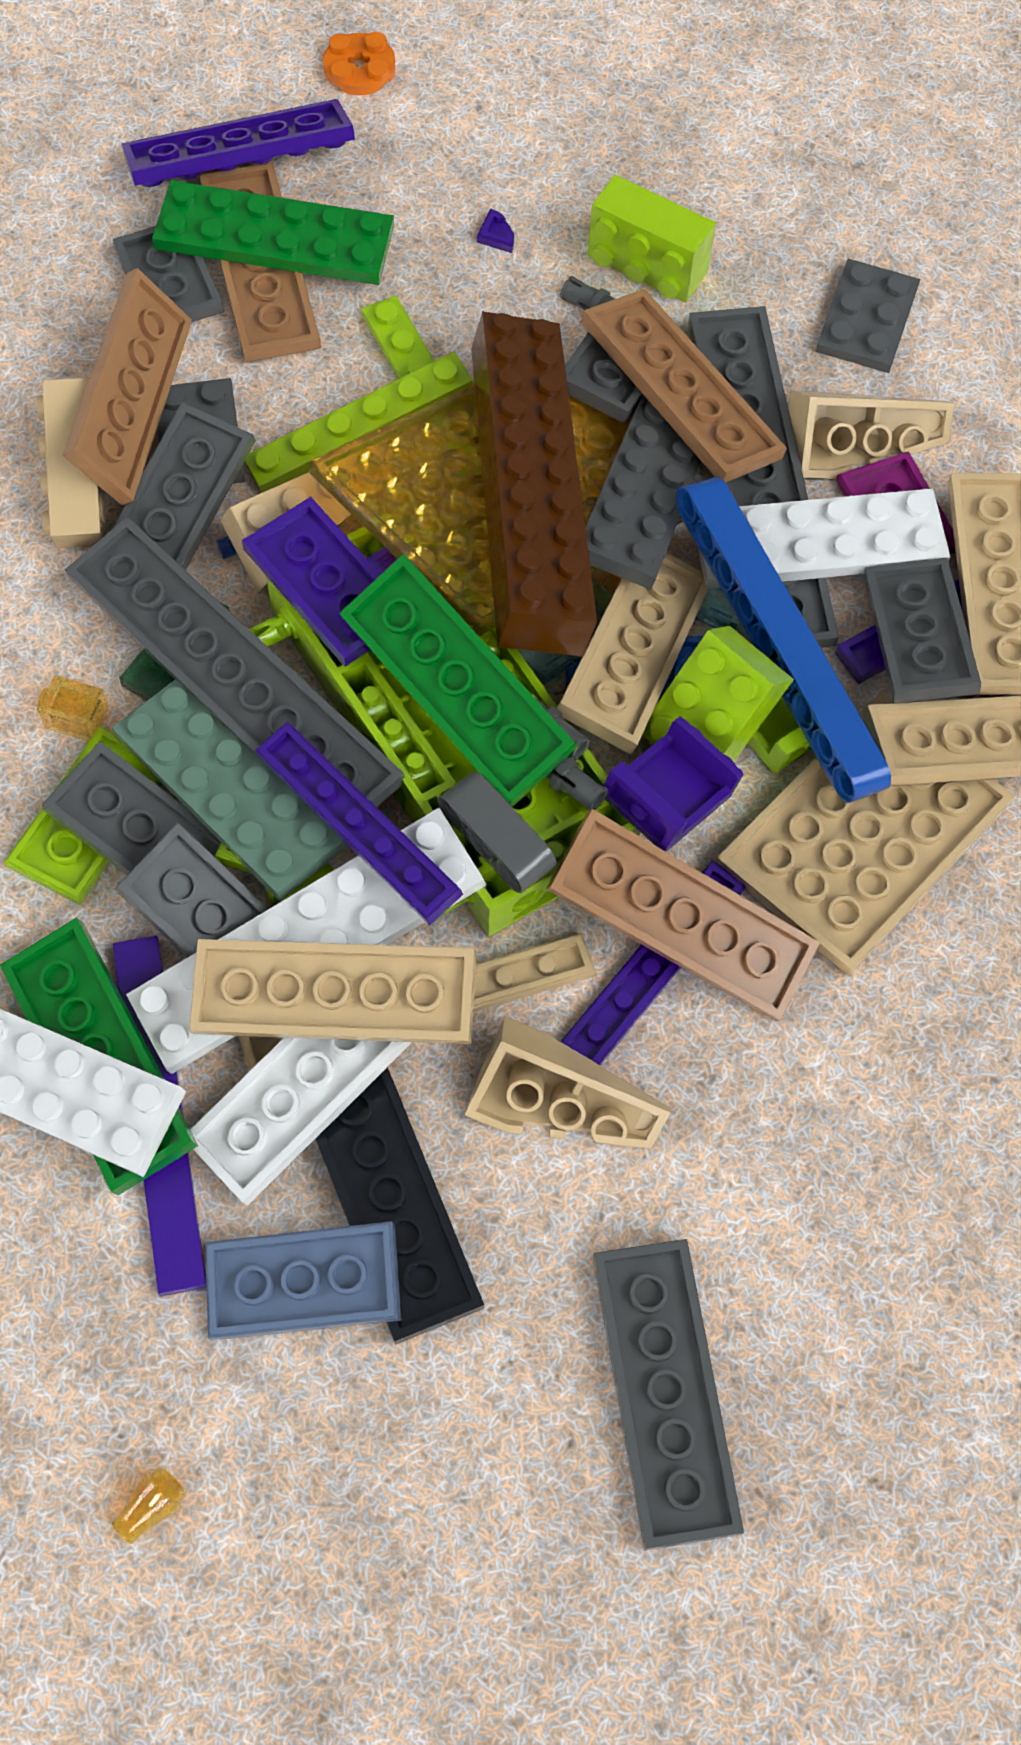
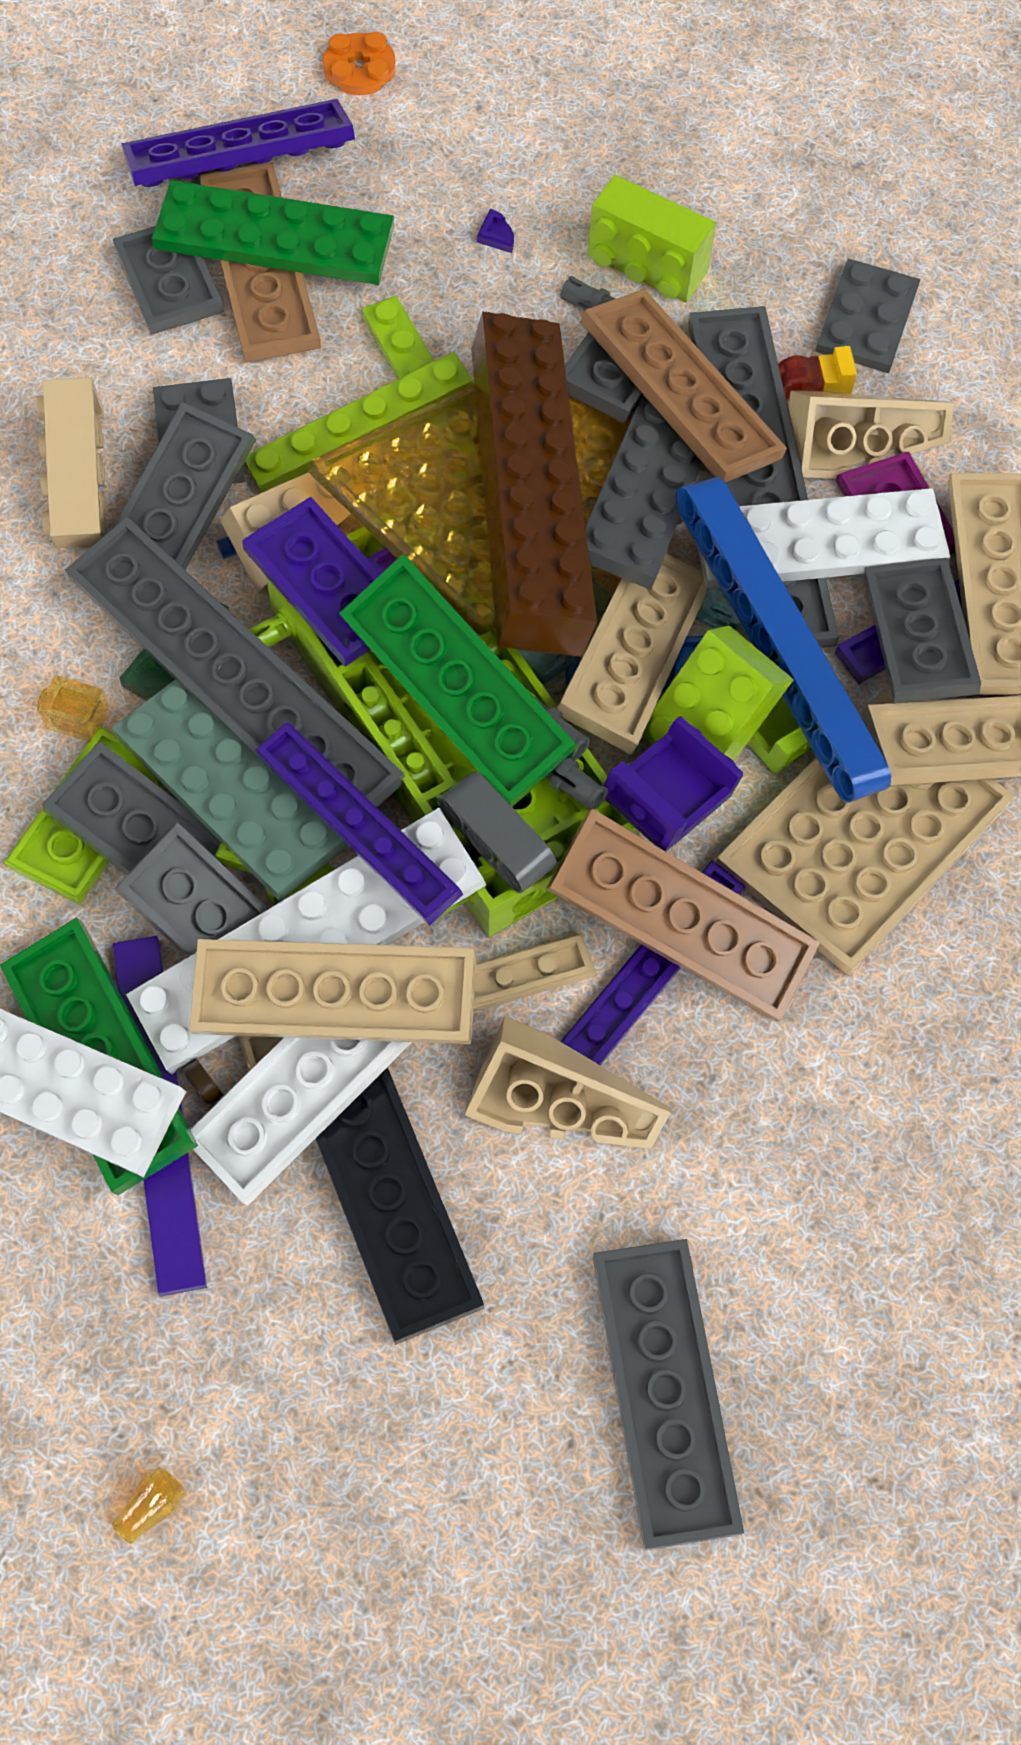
medium nougat plate [62,268,192,505] -> none
sand blue tile [205,1221,401,1340] -> none
none -> dark brown tile [183,1058,224,1105]
none -> leg [778,346,857,401]

